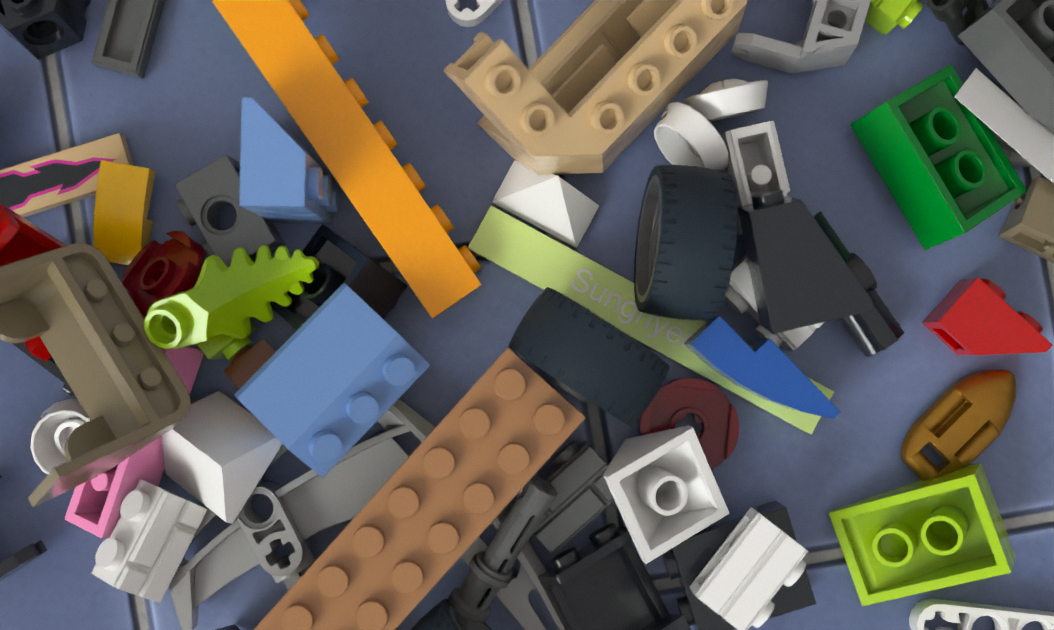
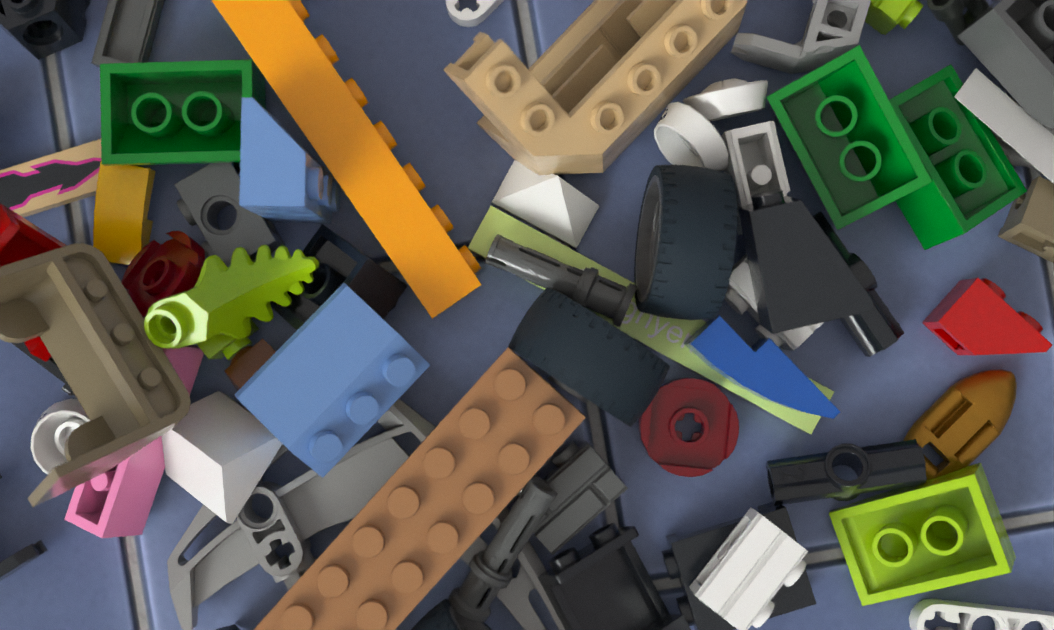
white brick [91,479,208,603] -> none
white slope [603,425,730,564] -> none
none -> green slope [100,59,266,166]
none -> dark grey pin [485,234,637,327]
none -> black piece [766,439,927,506]
none -> green slope [767,45,932,230]

